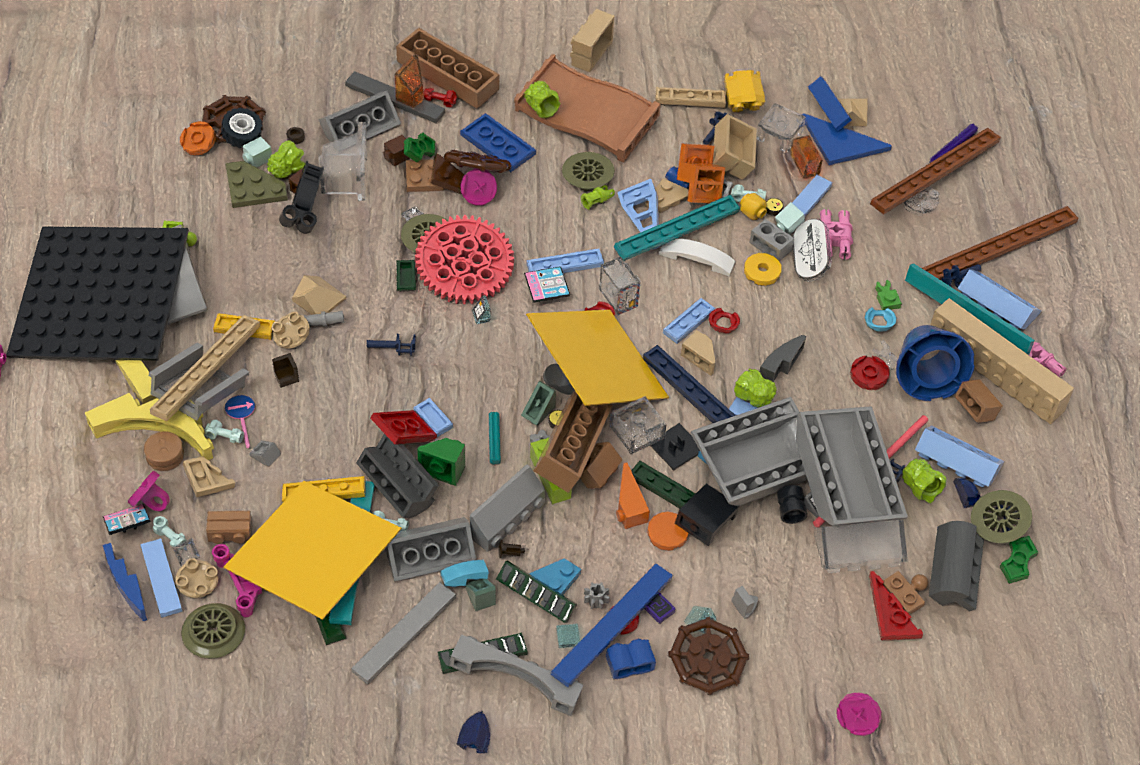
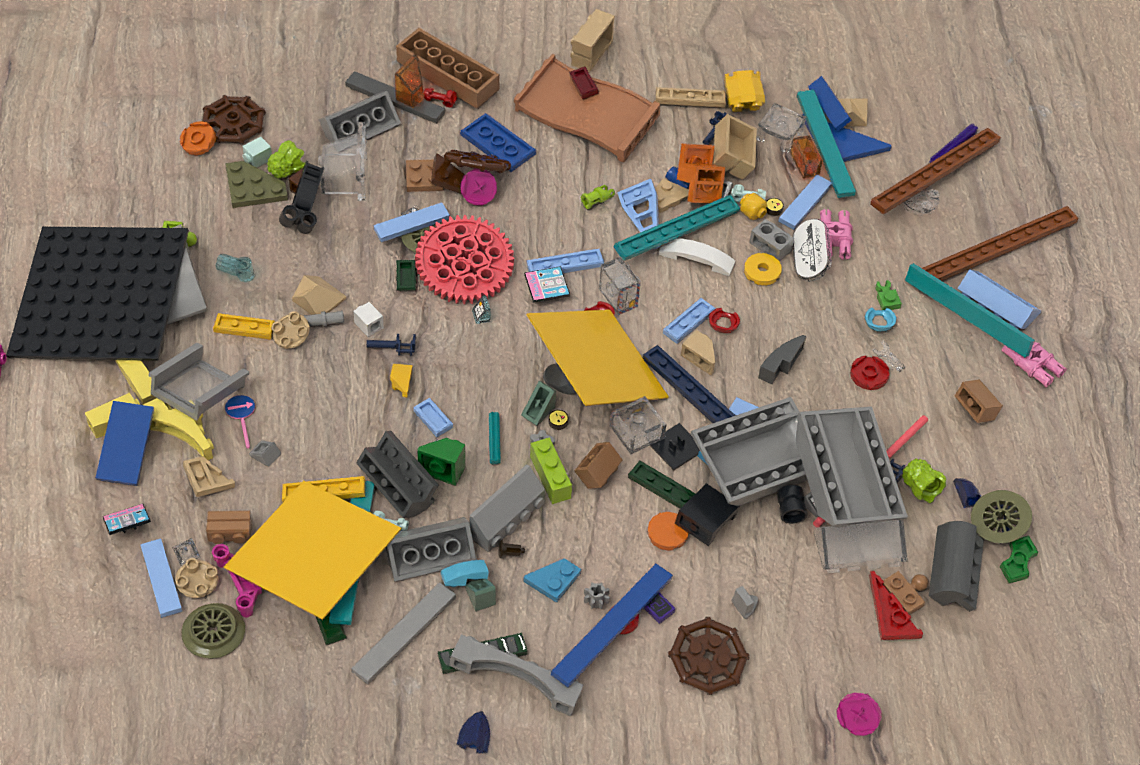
blue slope [103,543,147,621] -> none
dark pink tile [128,471,170,511] -> none
medium nougat head [144,431,184,471] -> none
tan tile [150,315,260,421] -> none
light aqua bar [153,516,187,550] -> none
light aqua bar [205,420,244,443] -> none
black wheel [221,108,262,148] -> none
dark brown panel [272,353,299,388] -> none
dark brown tile [286,127,305,144] -> none
red tile [370,410,438,445] -> none
reddish brown brick [383,135,411,166] -> none
green tile [404,132,435,162] -> none
tile [496,561,577,623] -> none
lime hair [524,81,560,118] -> none
medium nougat brick [533,390,613,493] -> none
clear light blue tile [556,624,580,648] -> none
olive piece [562,152,615,190] -> none
blue brick [606,639,656,679] -> none
orange slope [616,462,650,529] -> none
clear light blue slope [684,606,717,633] -> none
lime hair [734,368,777,408] -> none
light aqua brick [775,202,805,235] -> none
blue cone [896,325,975,401] -> none
light blue slope [915,426,1004,487] -> none
tan brick [930,298,1074,424] -> none
dark blue piece [942,264,981,288] -> none
none -> blue tile [95,401,154,486]
none -> clear light blue piece [215,254,255,282]
none -> white brick [353,302,384,337]
none -> light blue tile [374,203,450,242]
none -> yellow slope [390,364,413,398]
none -> dark red tile [569,66,599,100]
none -> teal tile [797,90,856,198]

